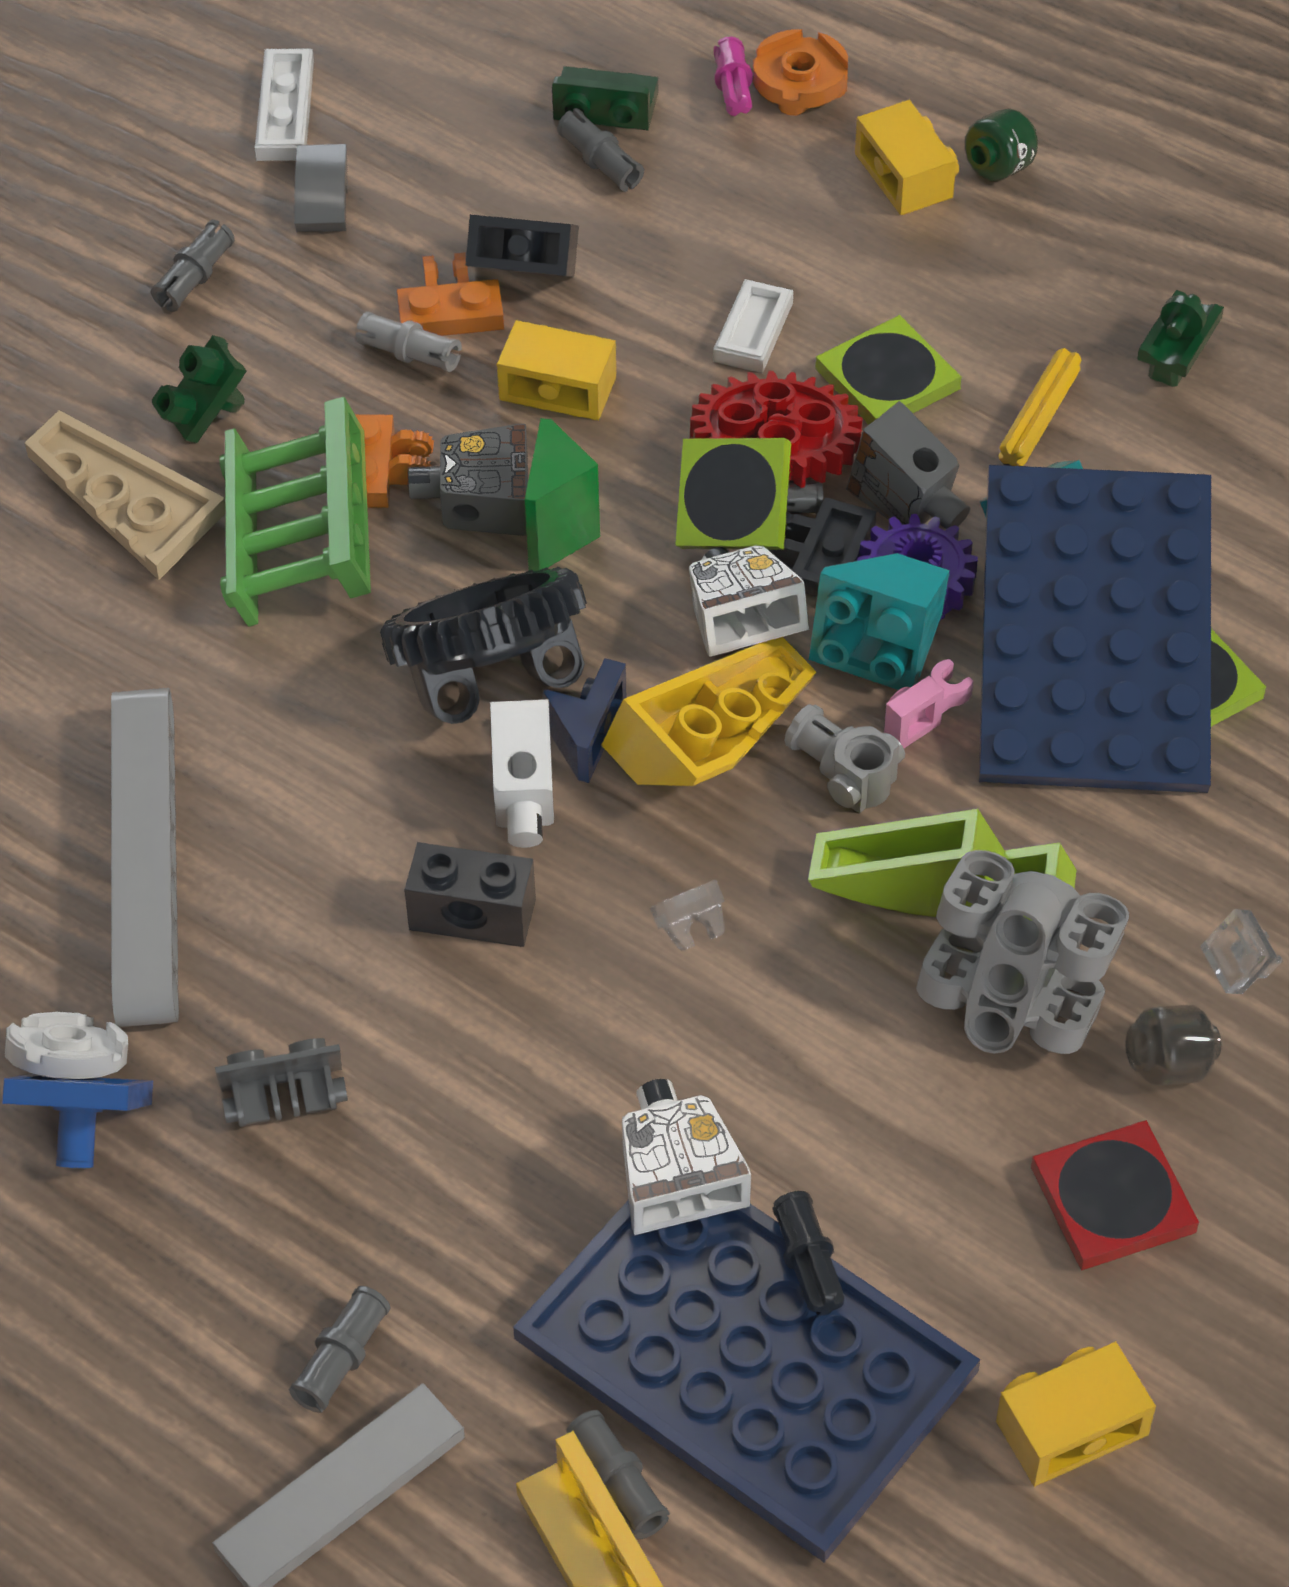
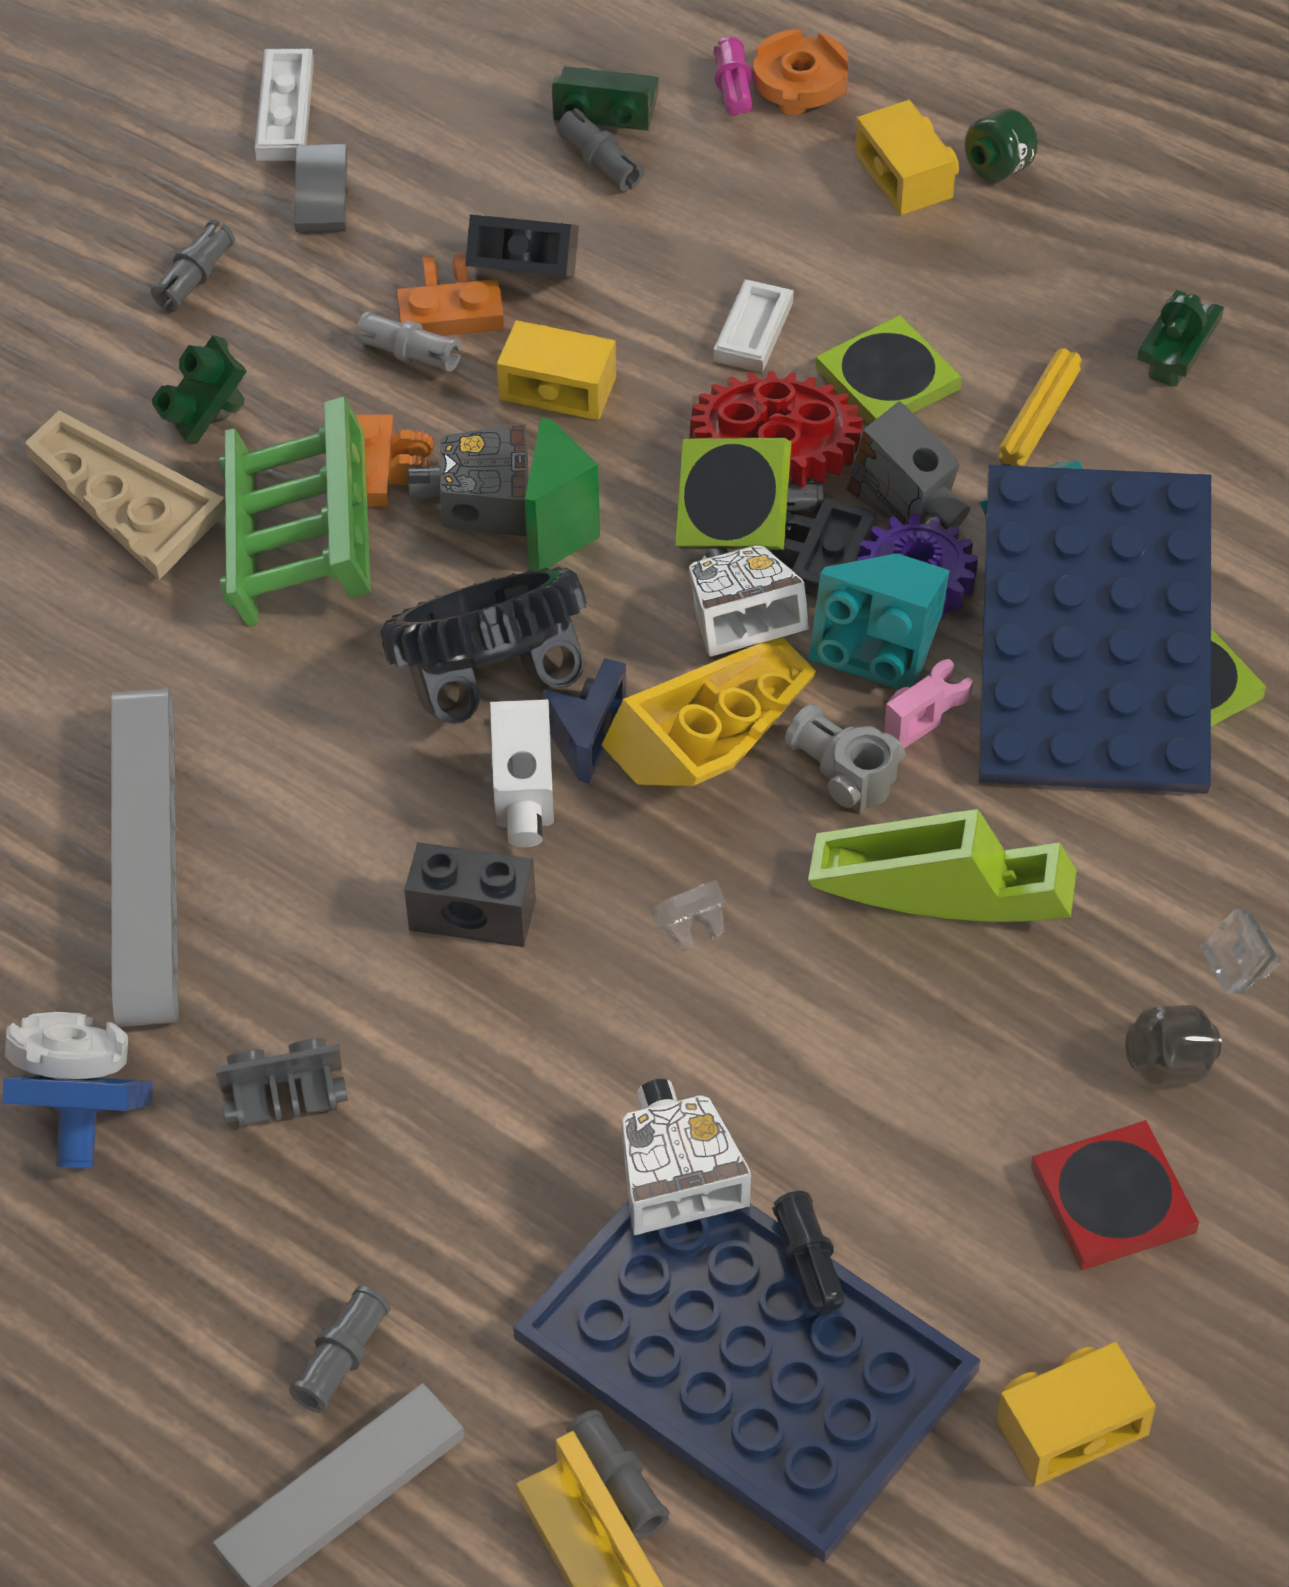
light grey piece [916,850,1129,1054] -> none

